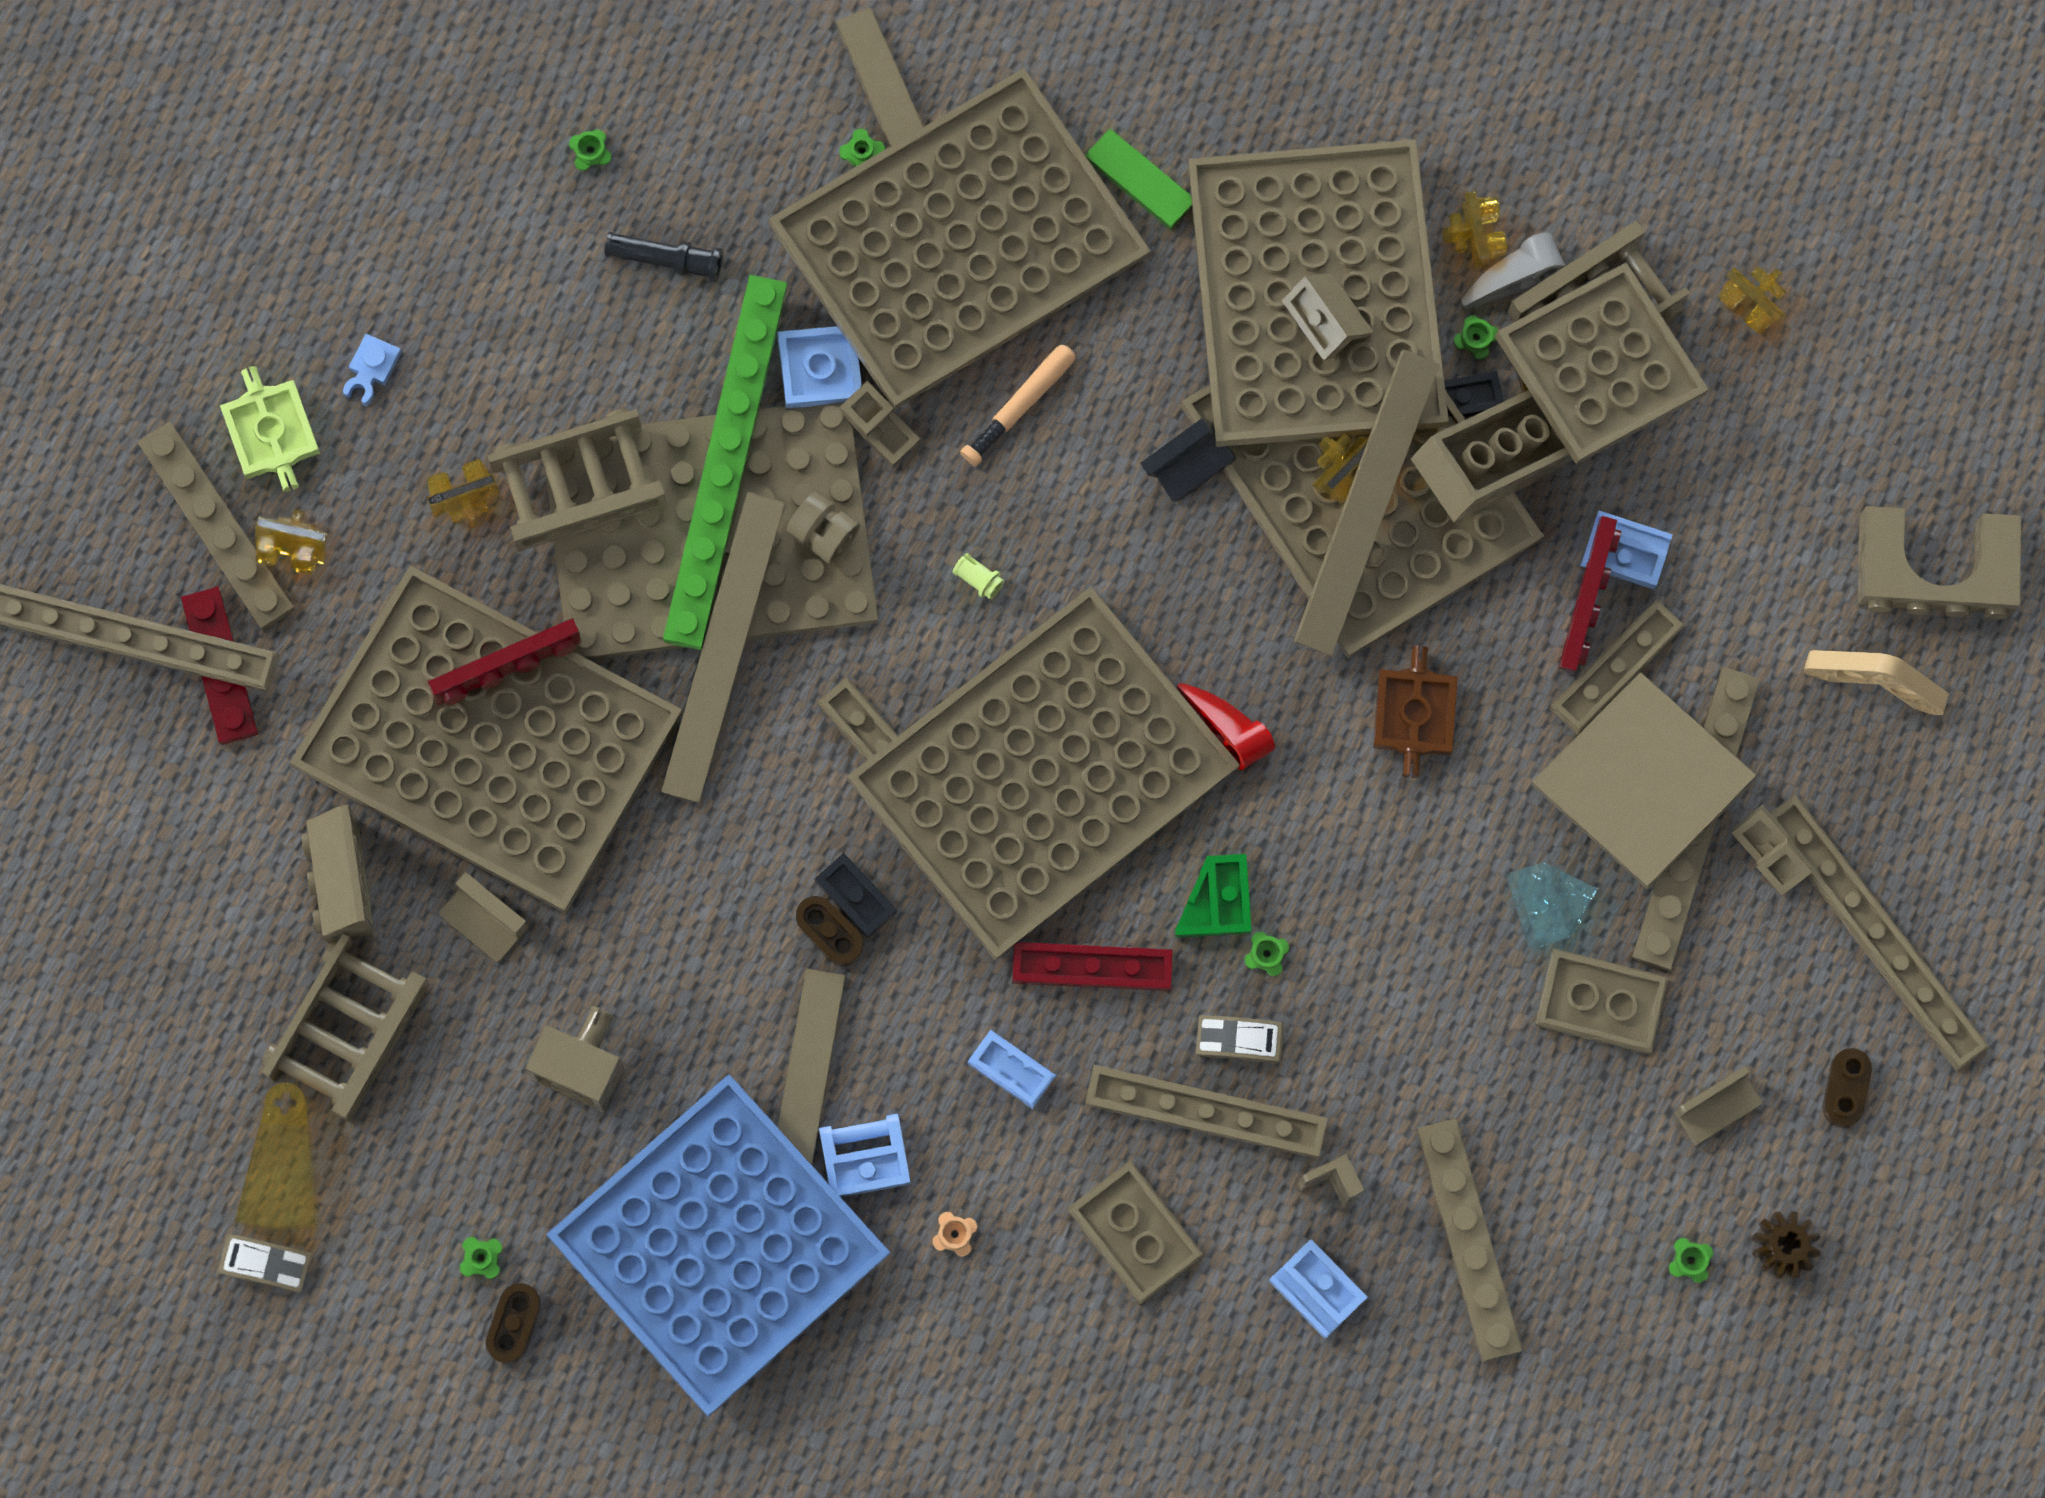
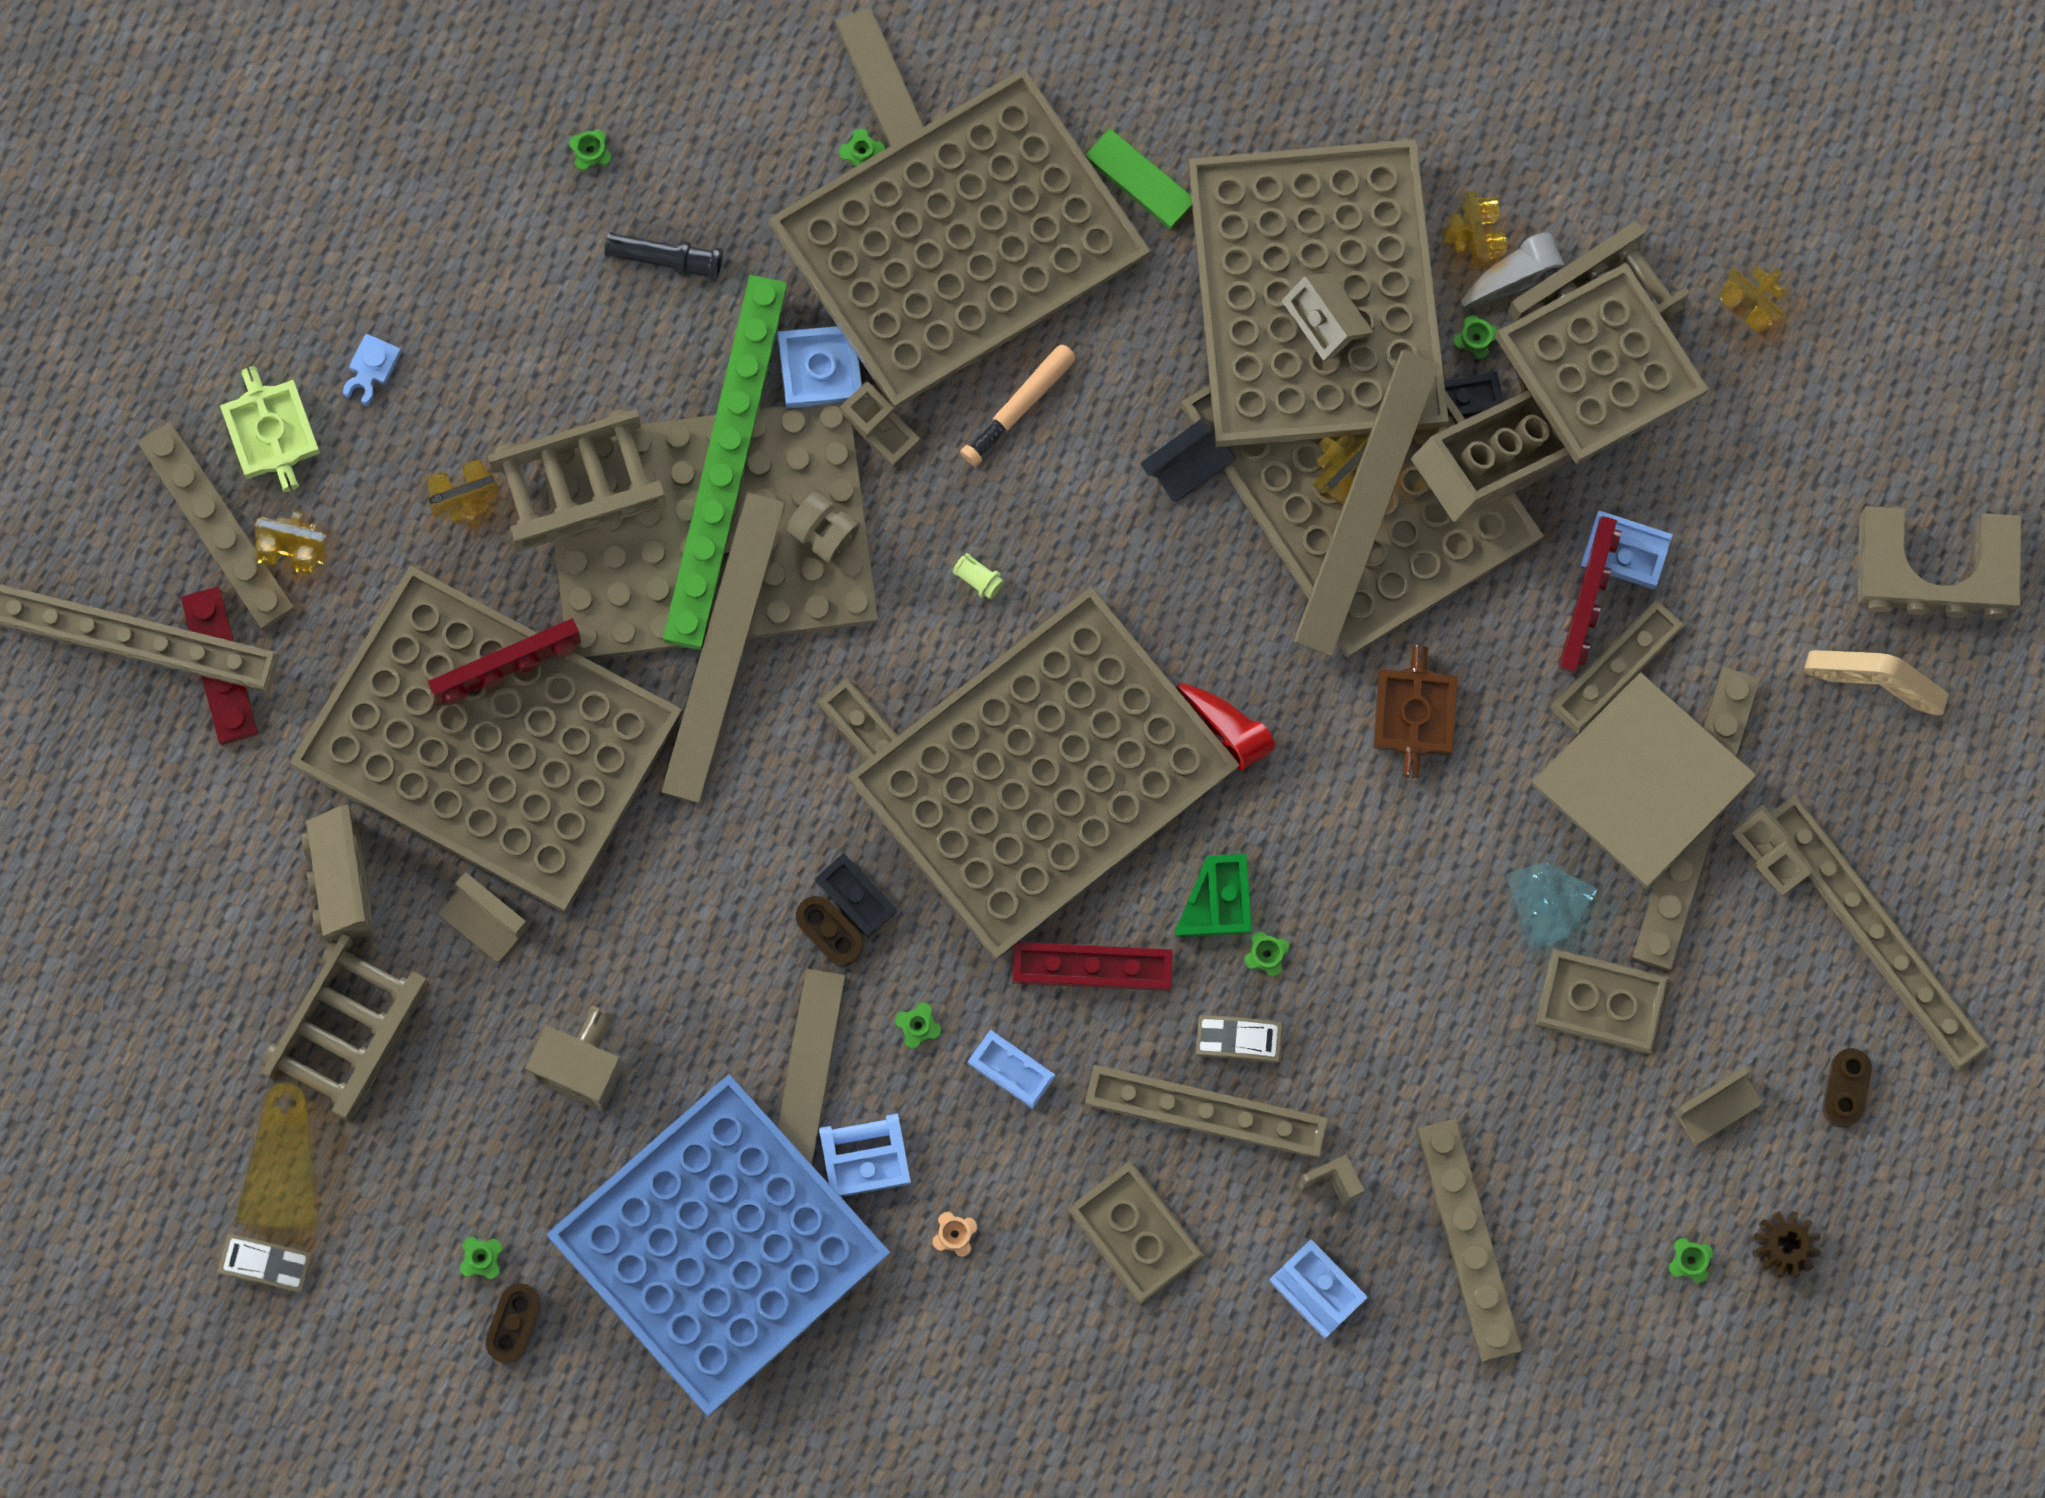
none -> bright green plate [895,1003,941,1049]

